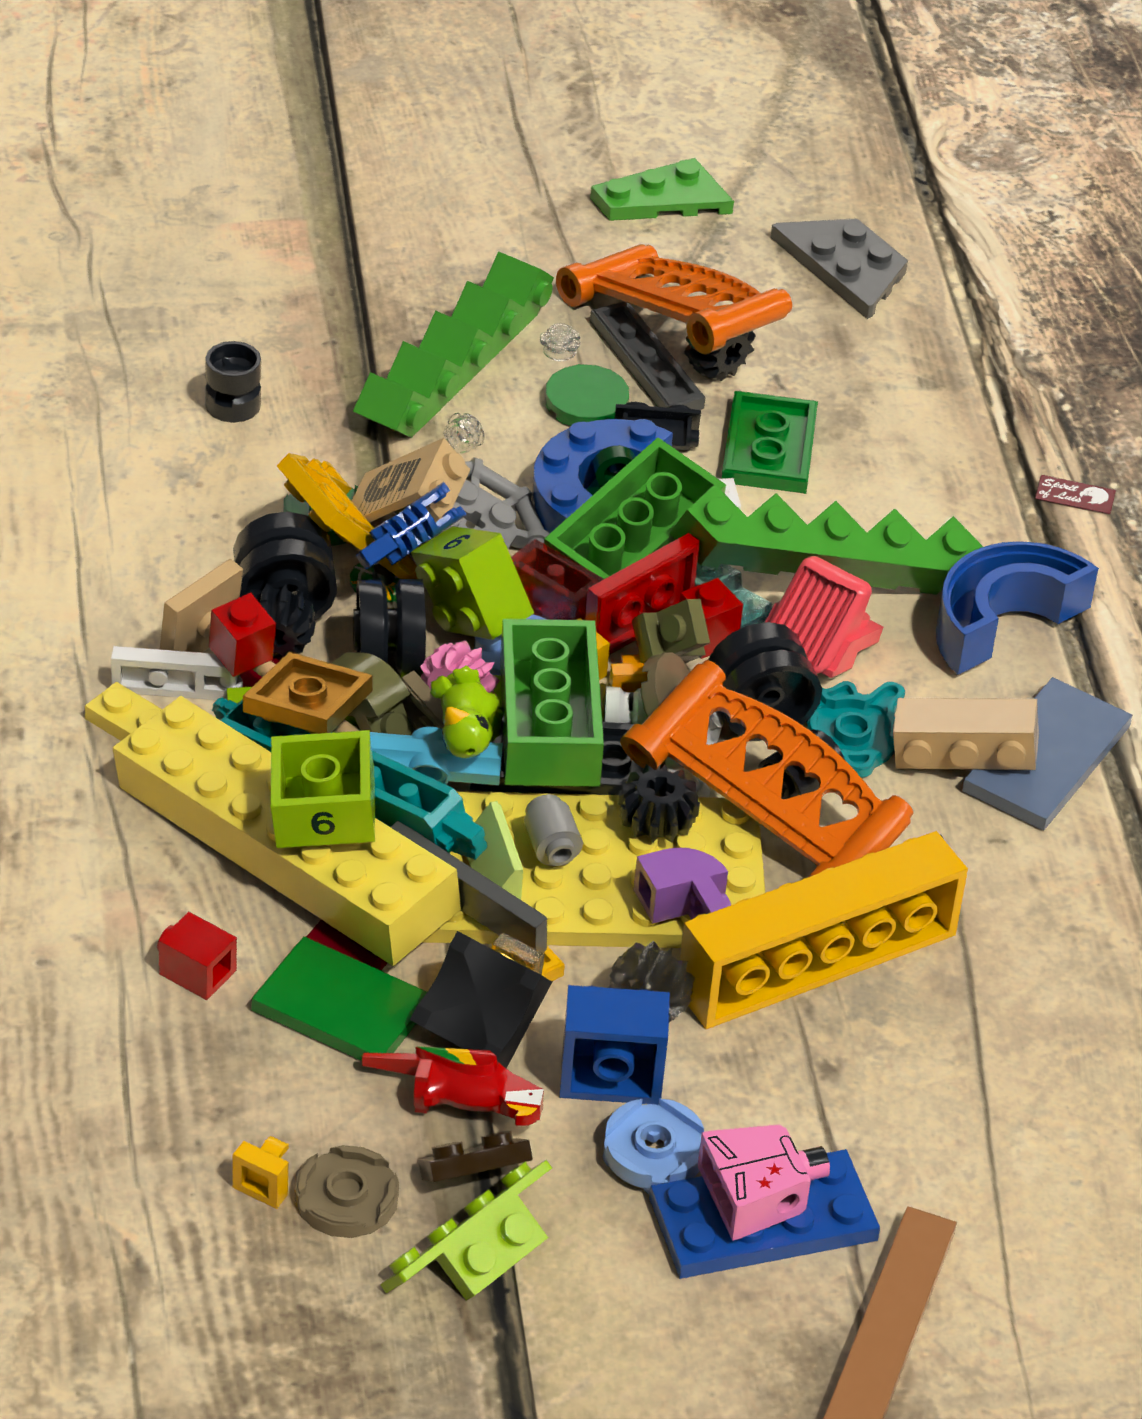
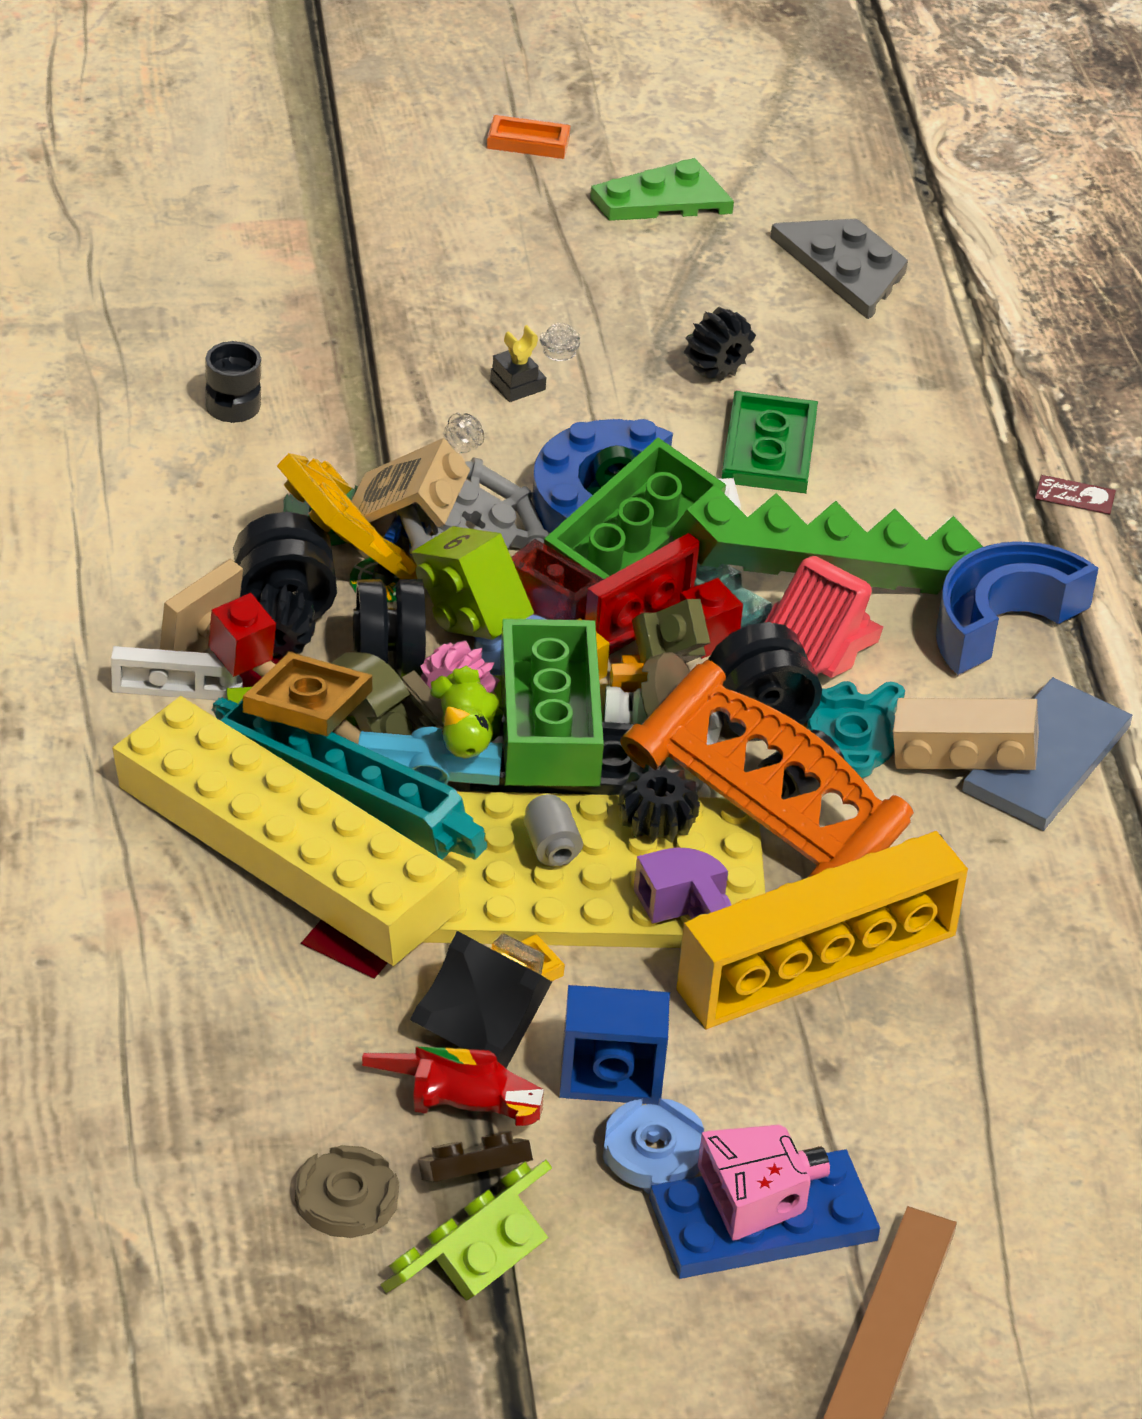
light yellow plate [85,681,162,741] -> none
red brick [157,912,237,1000] -> none
yellow tile [233,1136,289,1209] -> none
green tile [251,936,427,1070] -> none
lime brick [271,730,375,848] -> none
bright green brick [353,251,554,438] -> none
blue hinge [356,482,466,570] -> none
dark grey tile [391,821,547,960] -> none
yellowish green slope [467,801,523,900] -> none
green tile [545,364,629,426] -> none
orange piece [556,244,792,354] -> none
dark grey tile [590,301,706,410] -> none
clear smoke gear [609,941,695,1023] -> none
black hinge [614,402,701,451] -> none
none -> orange tile [487,115,571,159]
none -> black piece [490,325,546,402]

